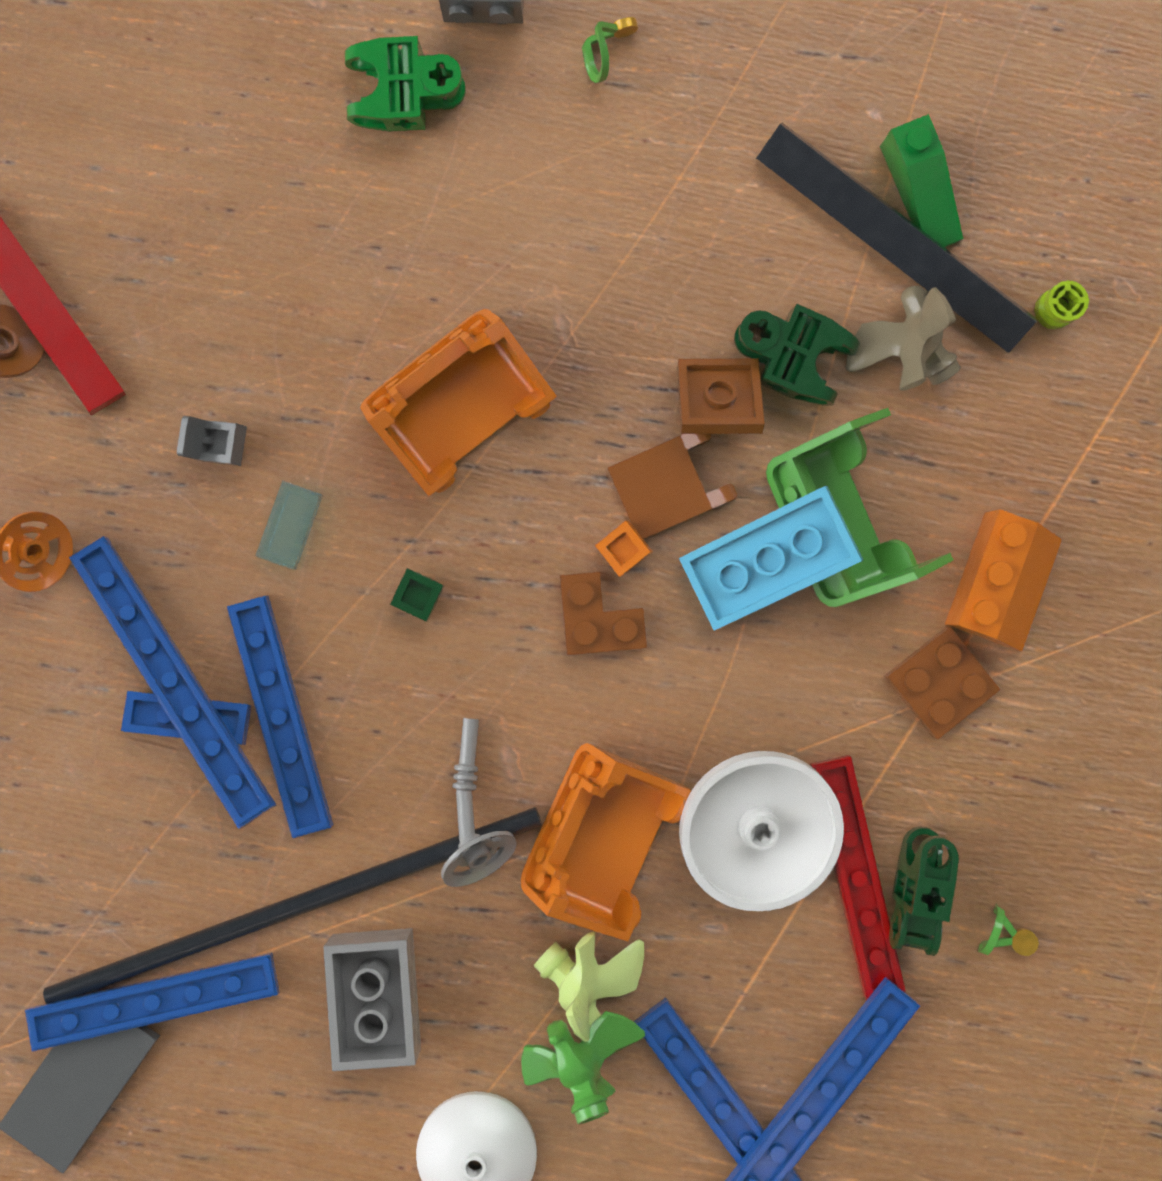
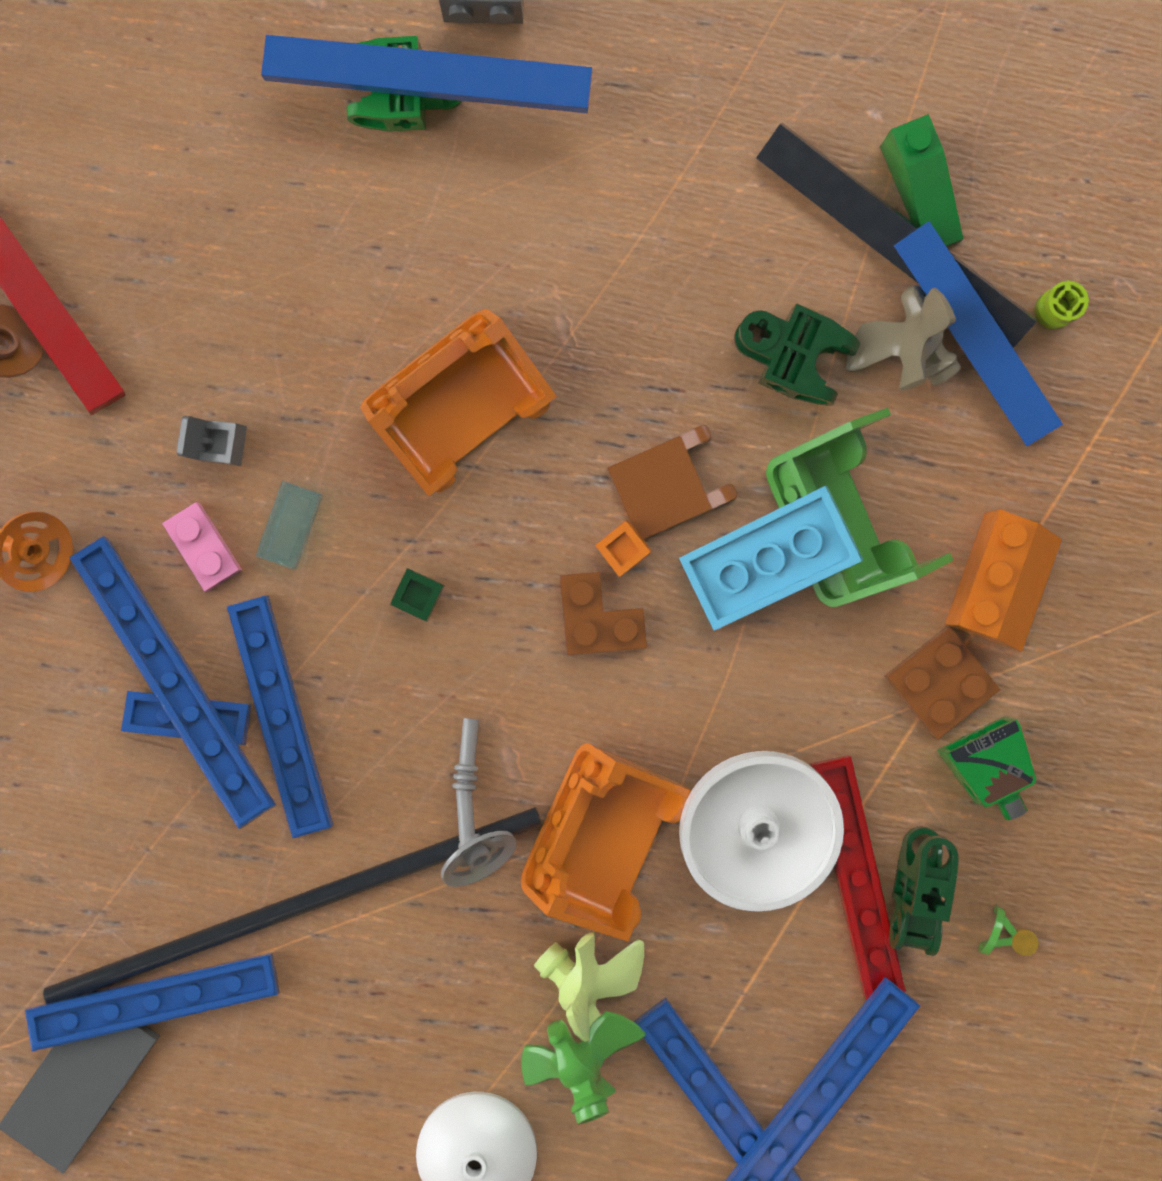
light grey brick [323,928,421,1071] -> none
bright green piece [582,17,638,83] -> none
dark orange plate [677,358,765,434] -> none
none -> bright pink plate [162,502,242,591]
none -> blue tile [261,35,592,114]
none -> blue tile [894,221,1063,446]
none -> green torso [937,716,1036,820]

